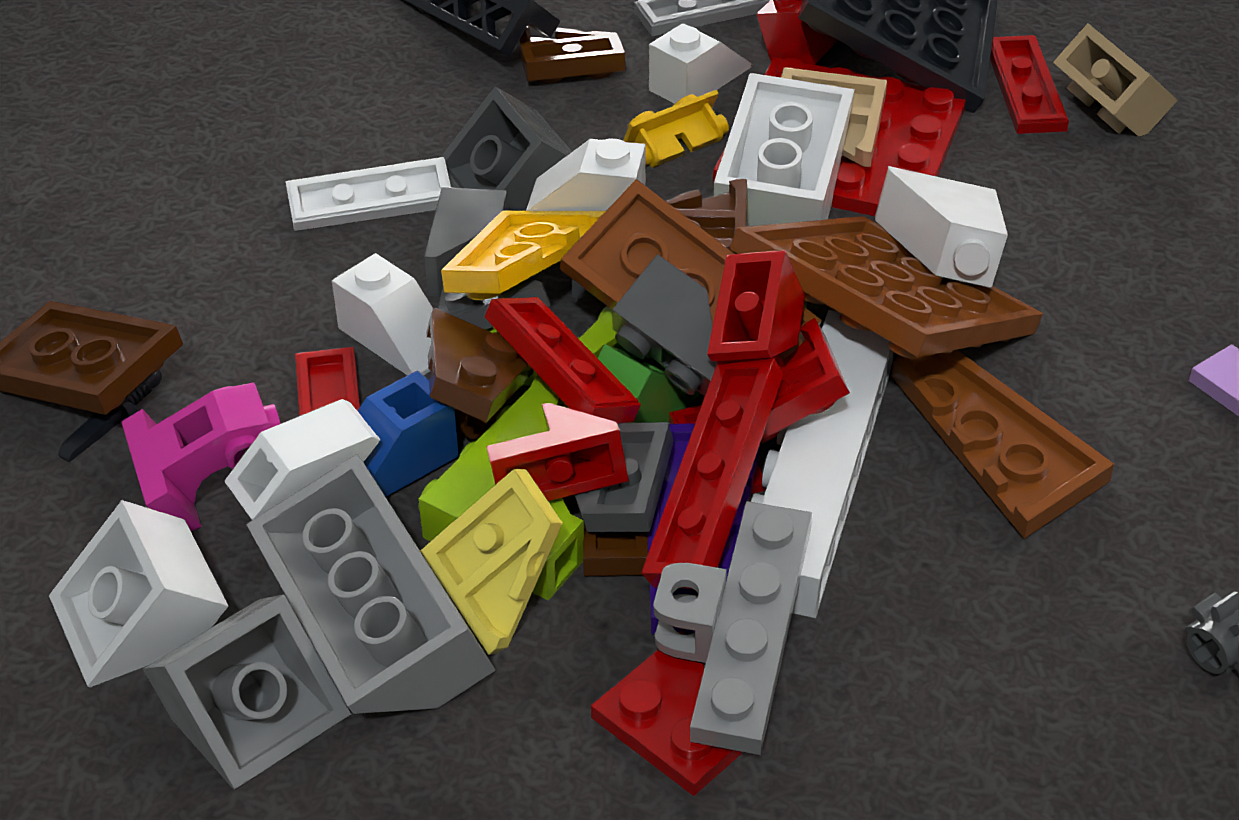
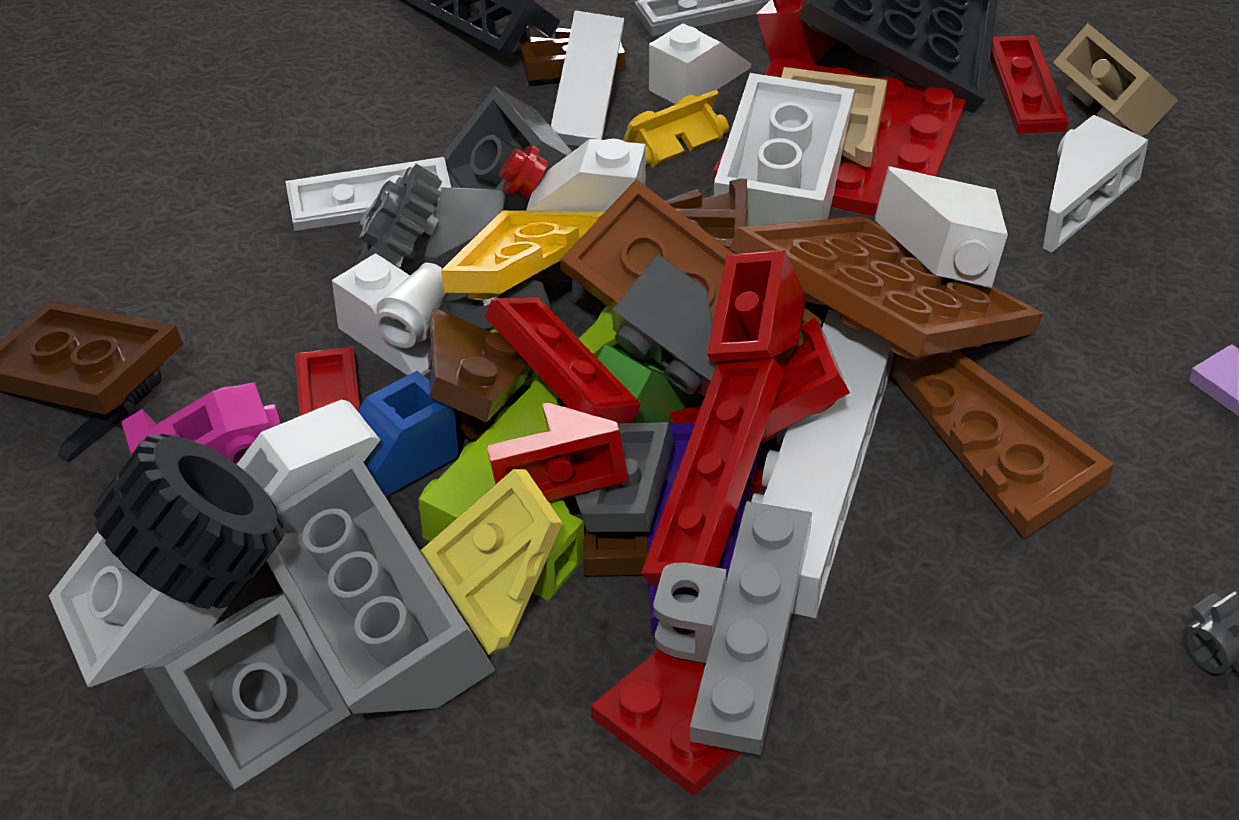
none -> black tyre [93,433,284,609]
none -> dark grey gear [355,164,442,268]
none -> white cone [374,263,446,348]
none -> red plate [499,144,548,199]
none -> white tile [551,11,624,146]
none -> white slope [1043,115,1148,252]

